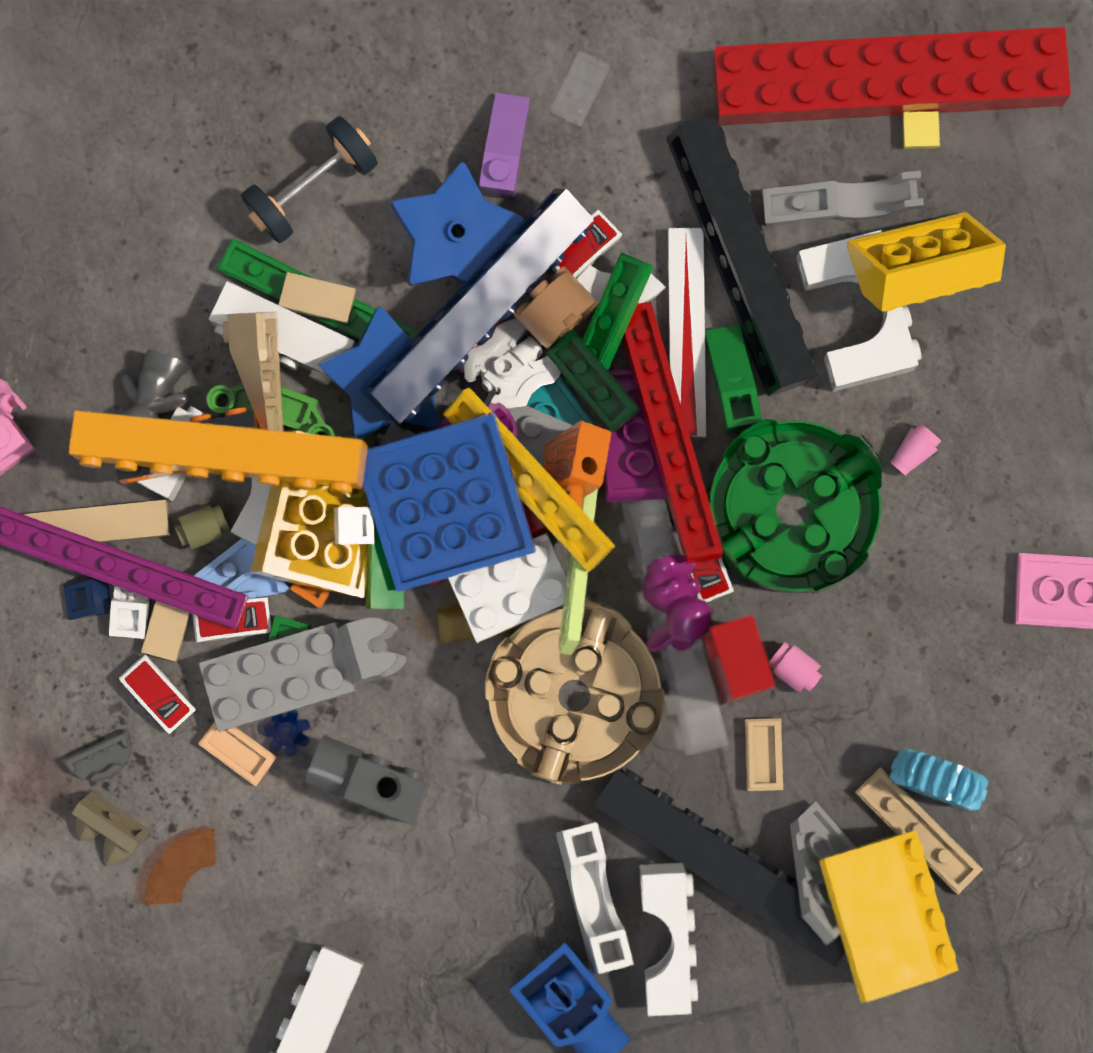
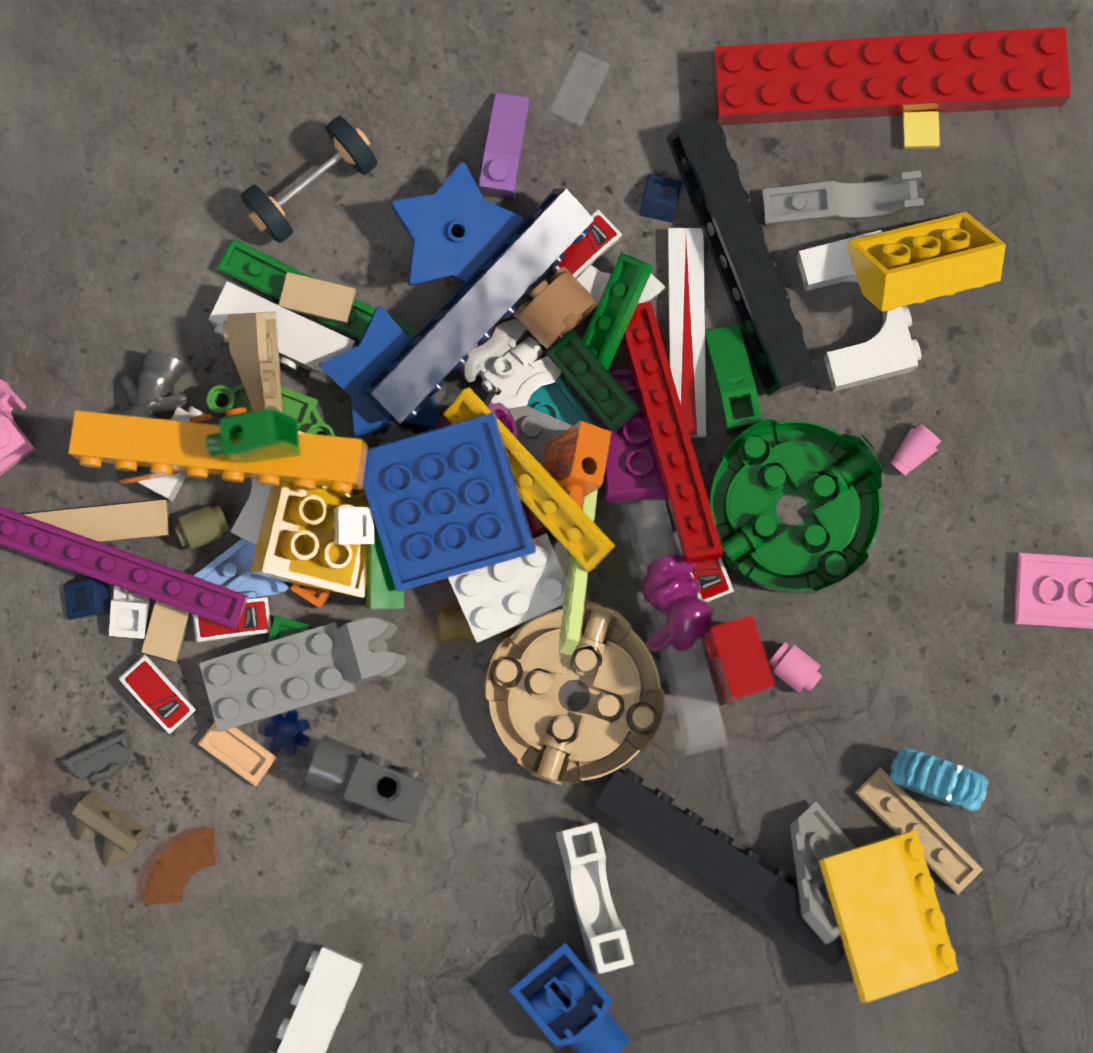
white arch [640,863,698,1016] -> none
tan tile [744,718,783,791] -> none
none -> green torso [206,408,301,463]
none -> dark blue slope [639,173,682,222]

